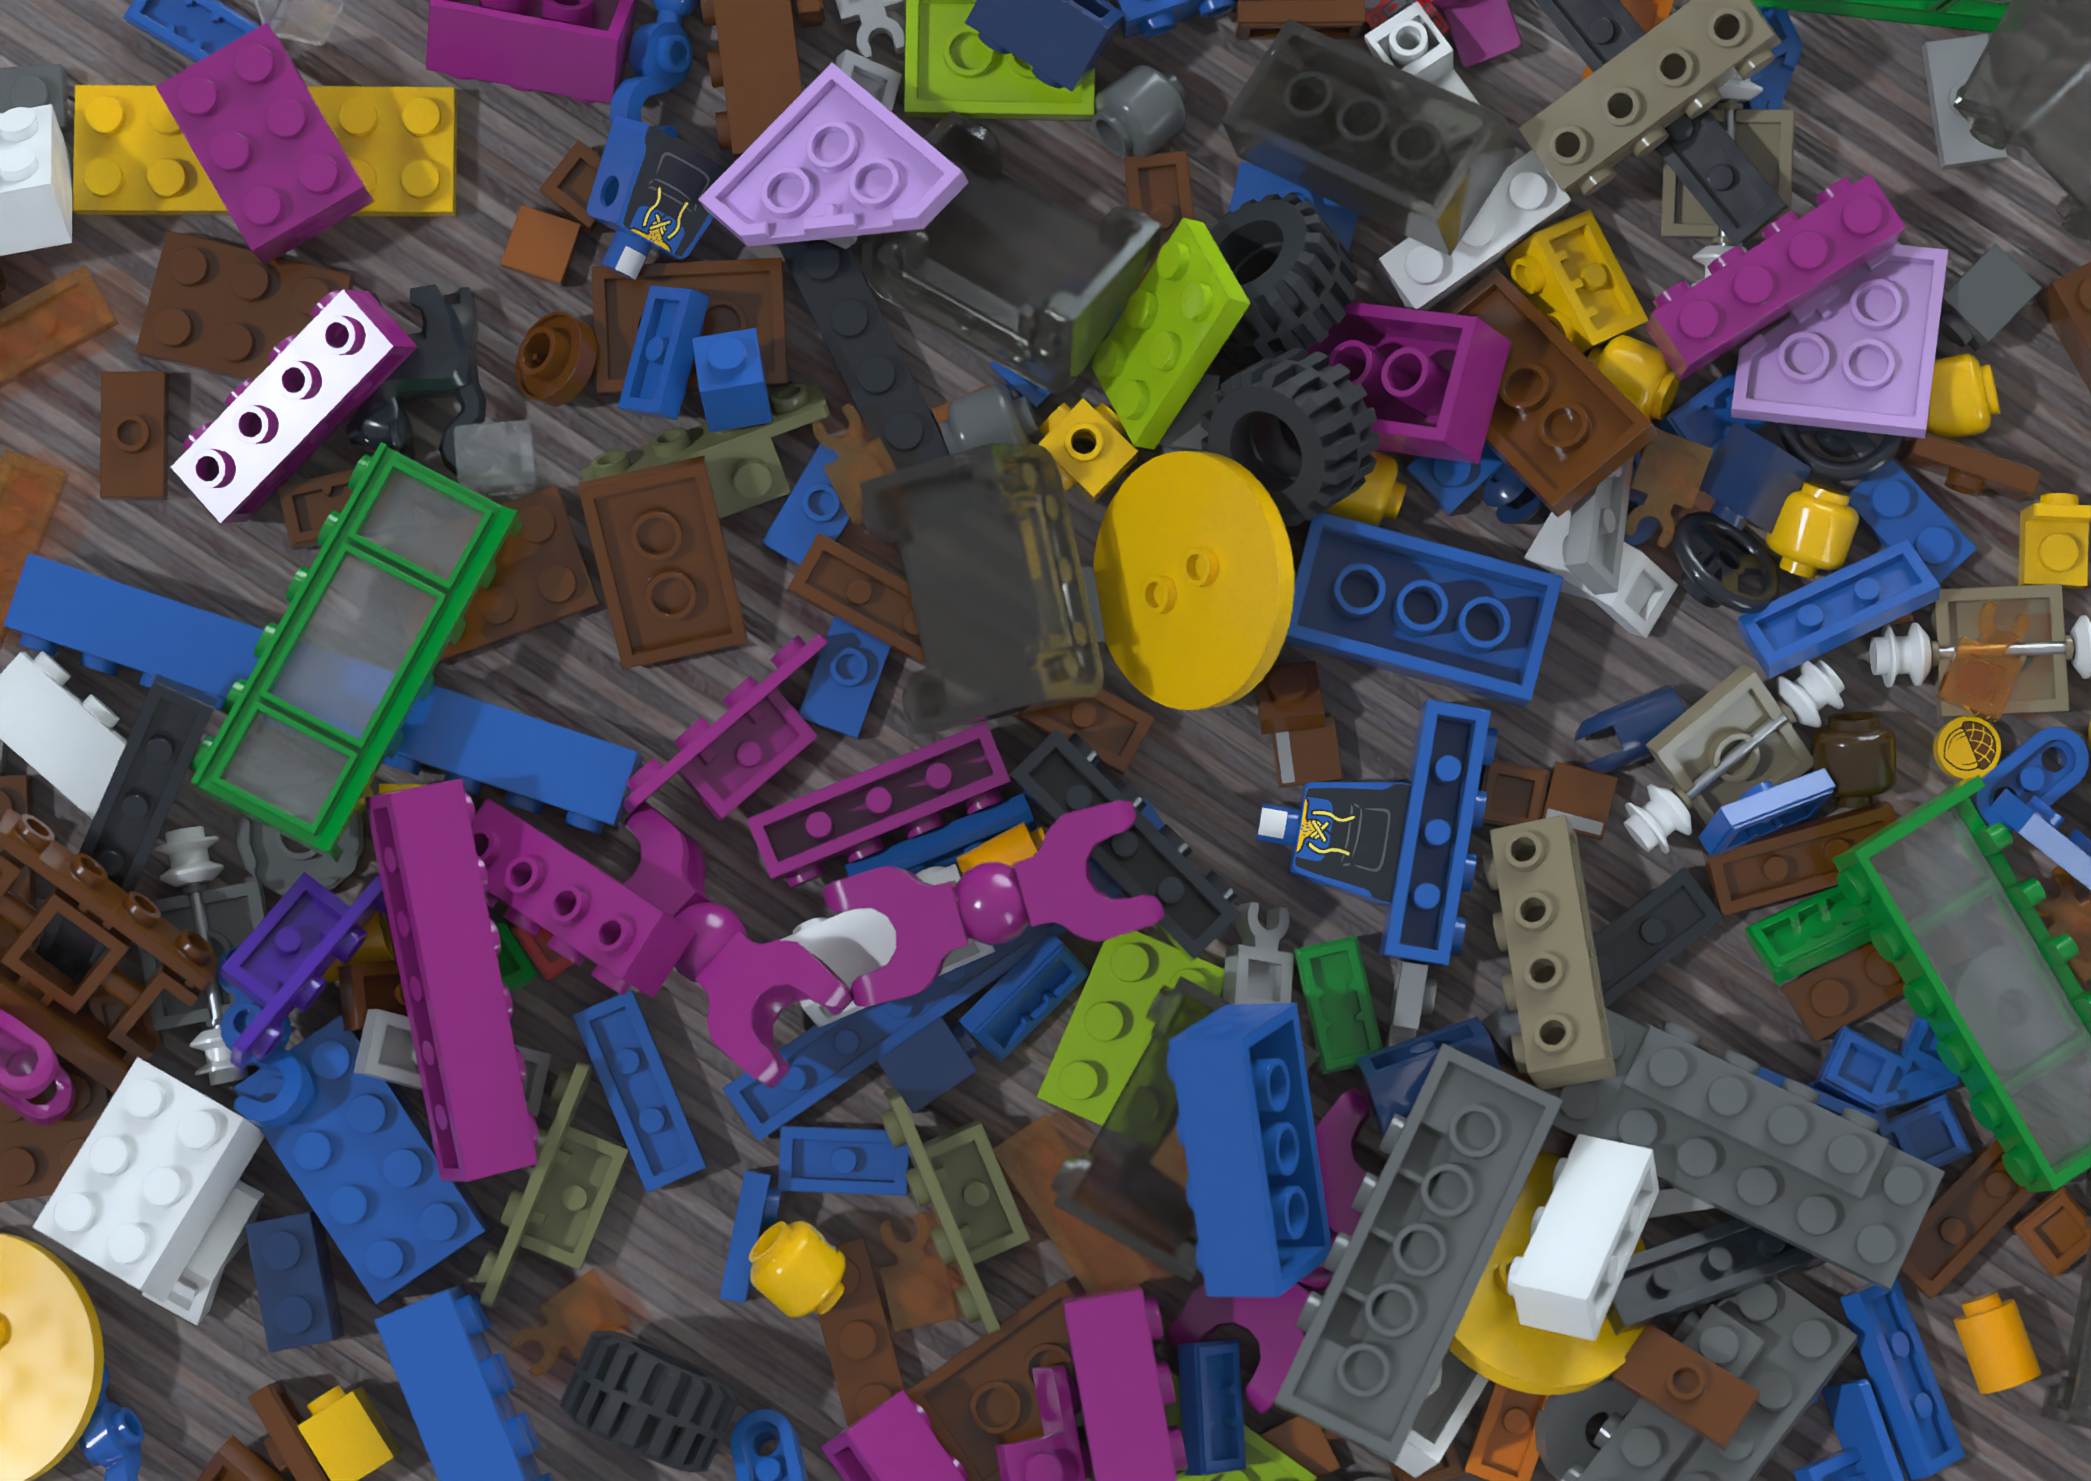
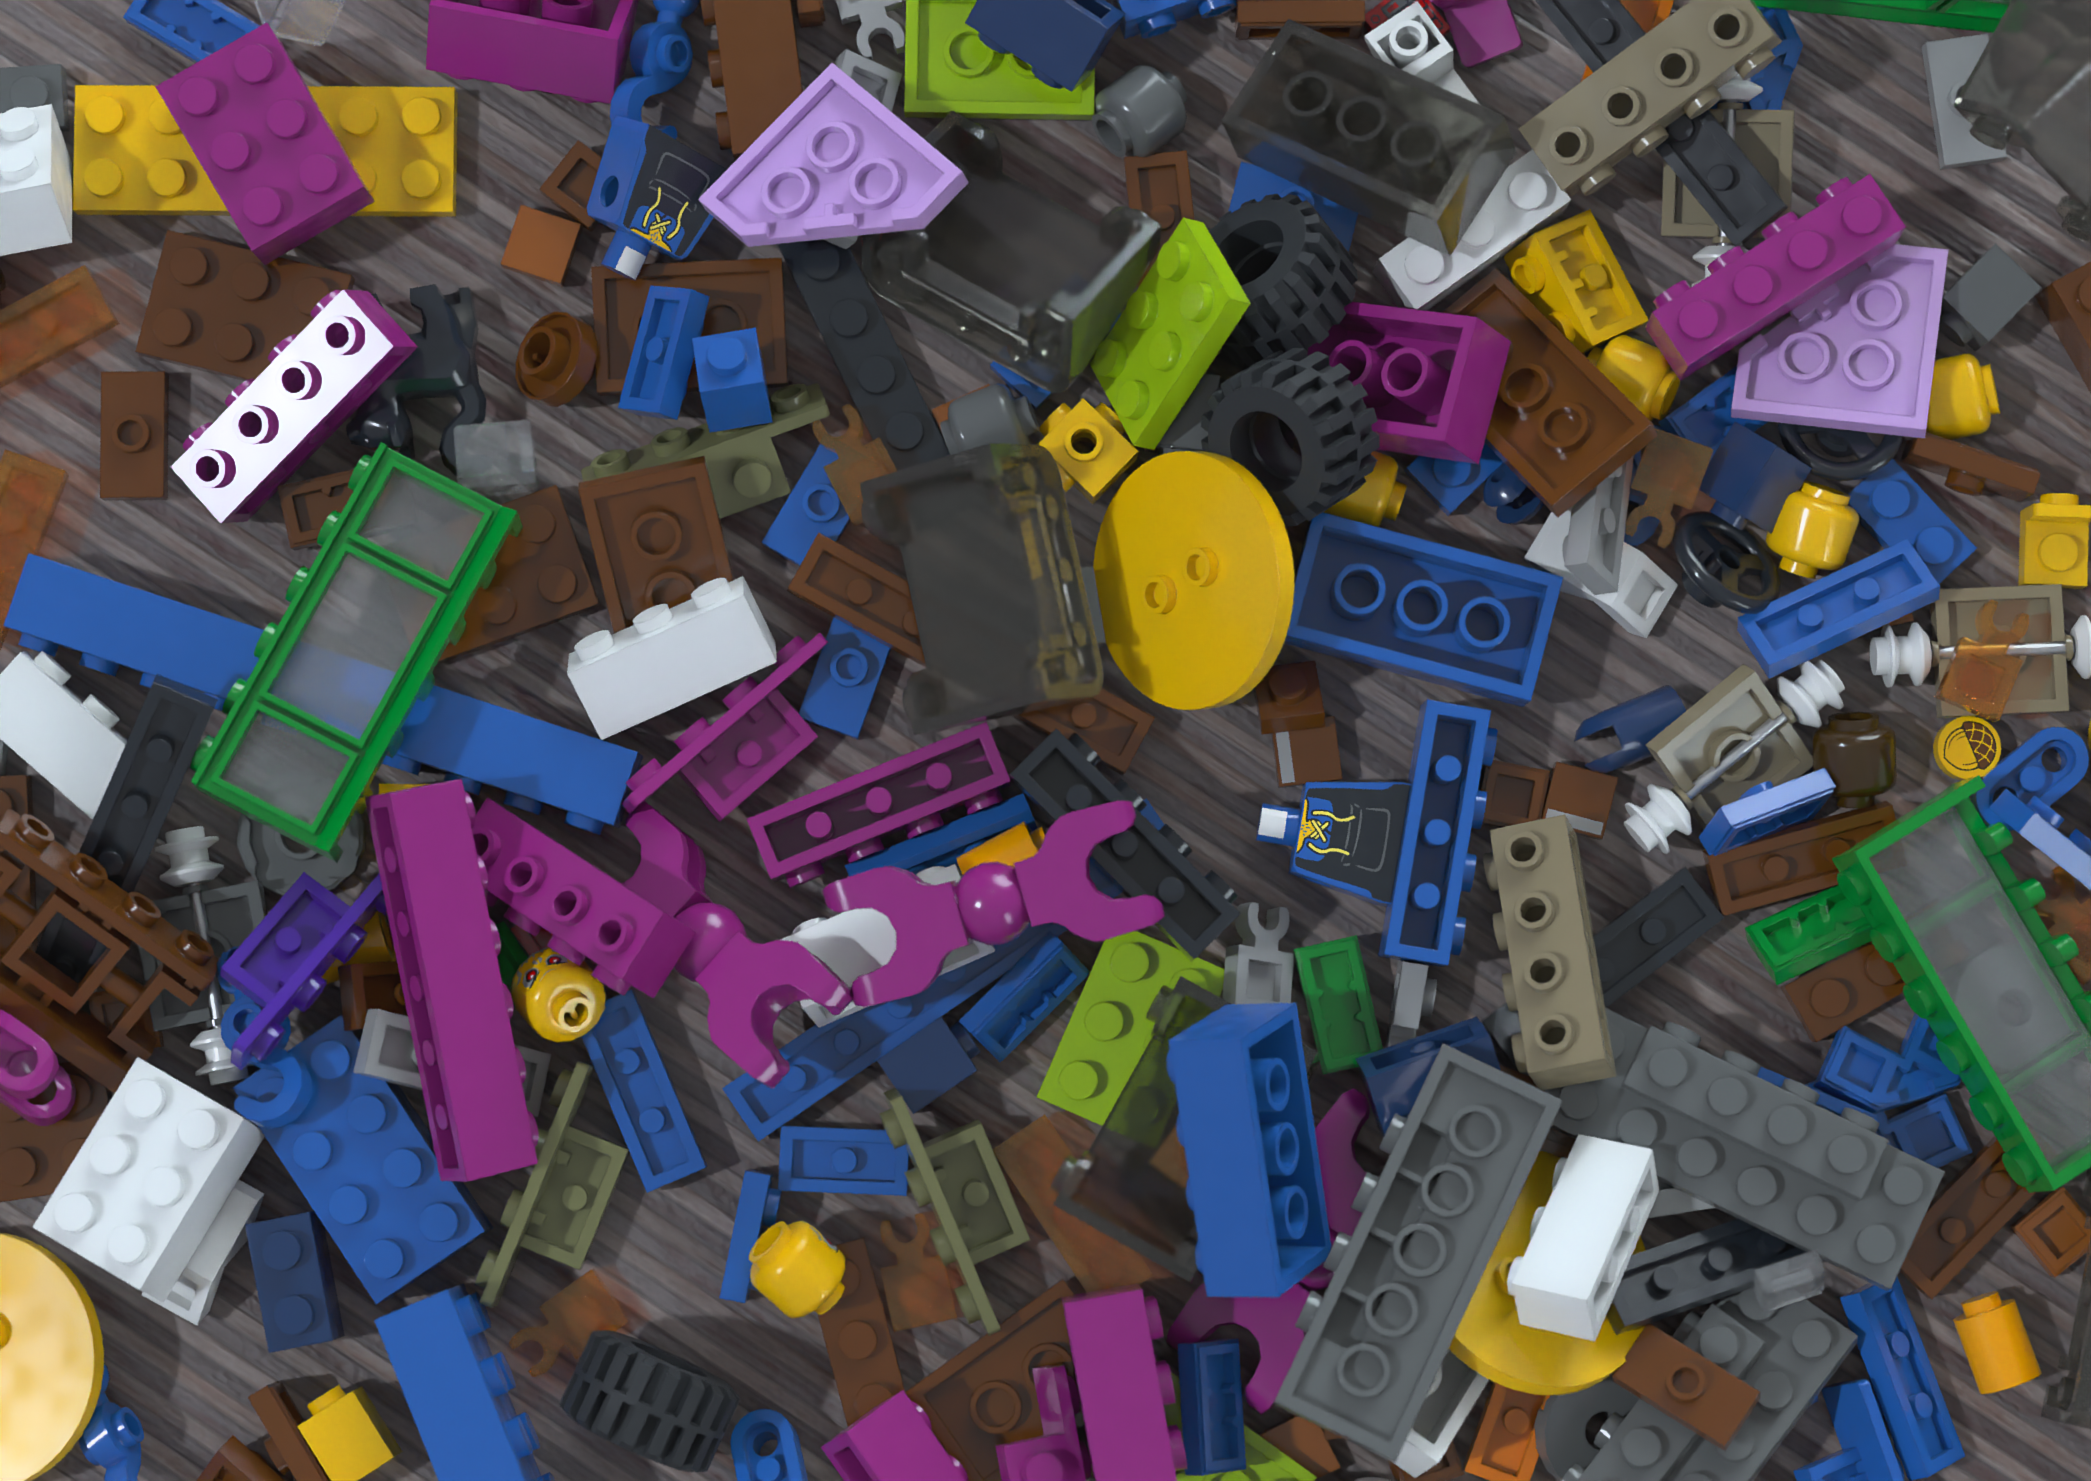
none -> yellow head [511,948,606,1042]
none -> white brick [567,576,777,740]
none -> clear tile [1754,1250,1825,1312]

